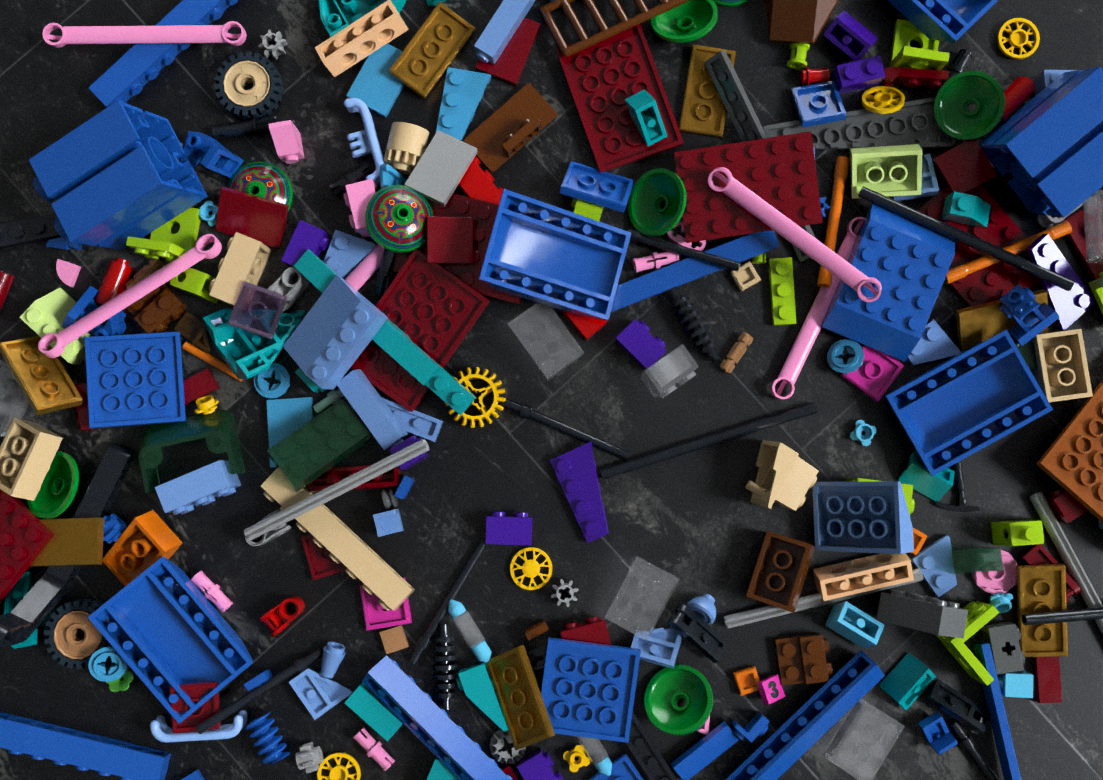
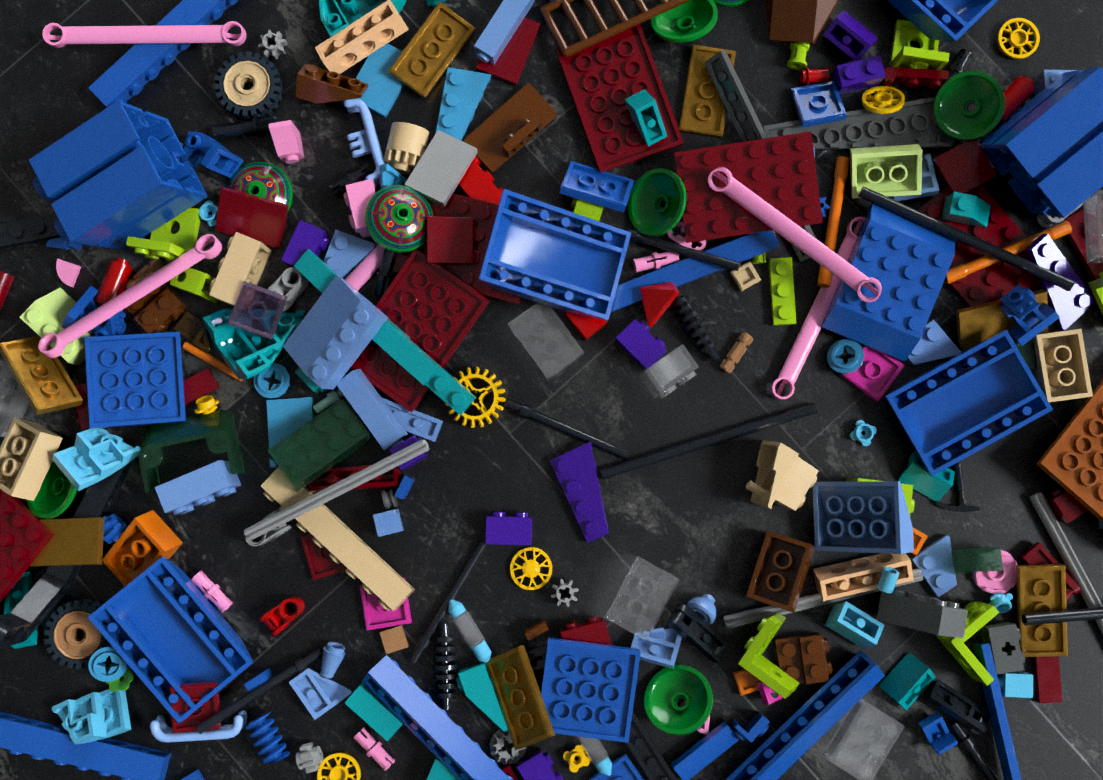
lime torso [991,519,1044,546] -> none
none -> medium azure slope [52,428,142,491]
none -> medium azure slope [52,689,131,744]
none -> reddish brown slope [295,63,369,104]
none -> red slope [640,282,679,328]
none -> lime bracket [738,613,800,699]
none -> medium azure hinge [877,567,899,593]

